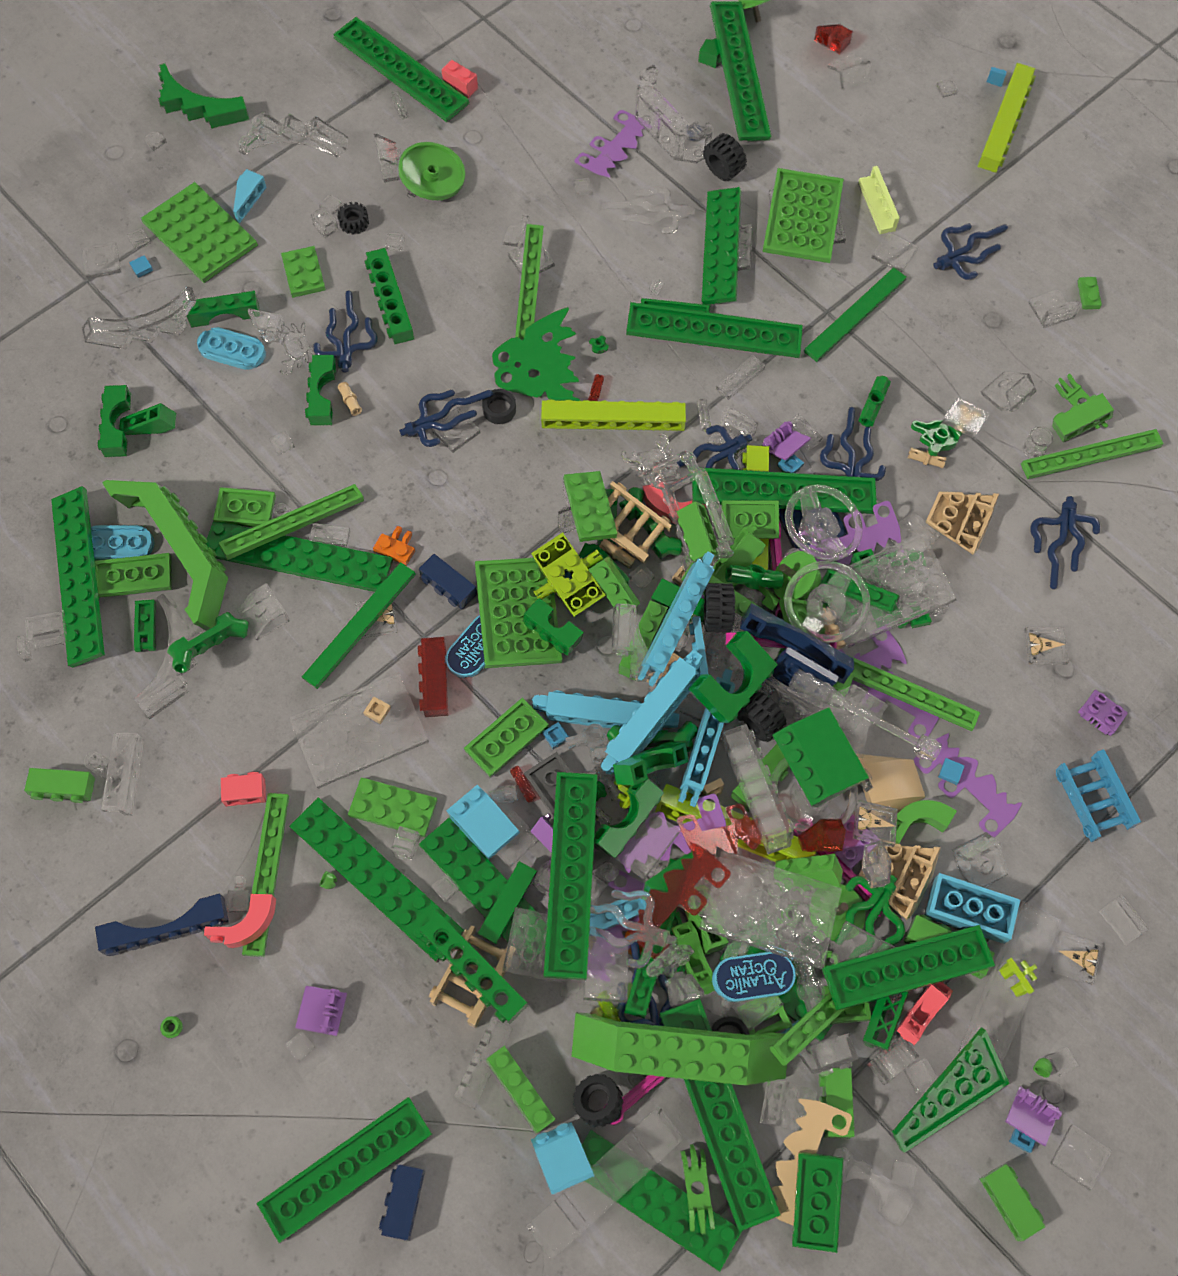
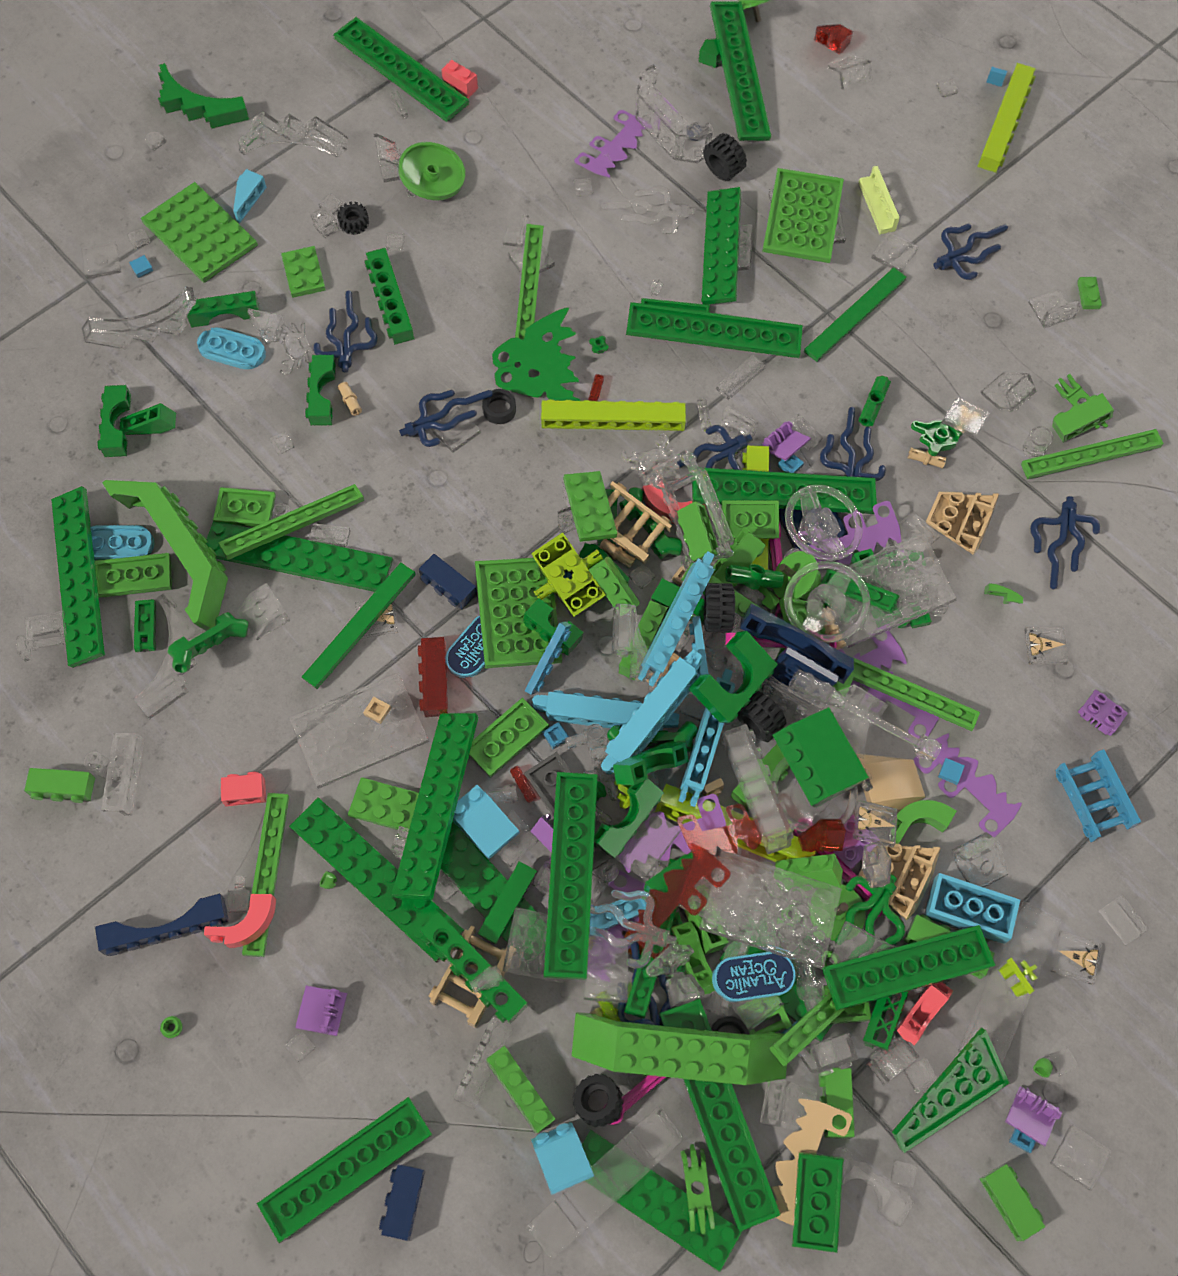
orange hinge [373,526,415,566] -> none
none -> green plate [392,713,479,900]
none -> clear cone [470,965,504,993]
none -> dark azure plate [525,622,572,695]
none -> bright green slope [984,583,1023,604]

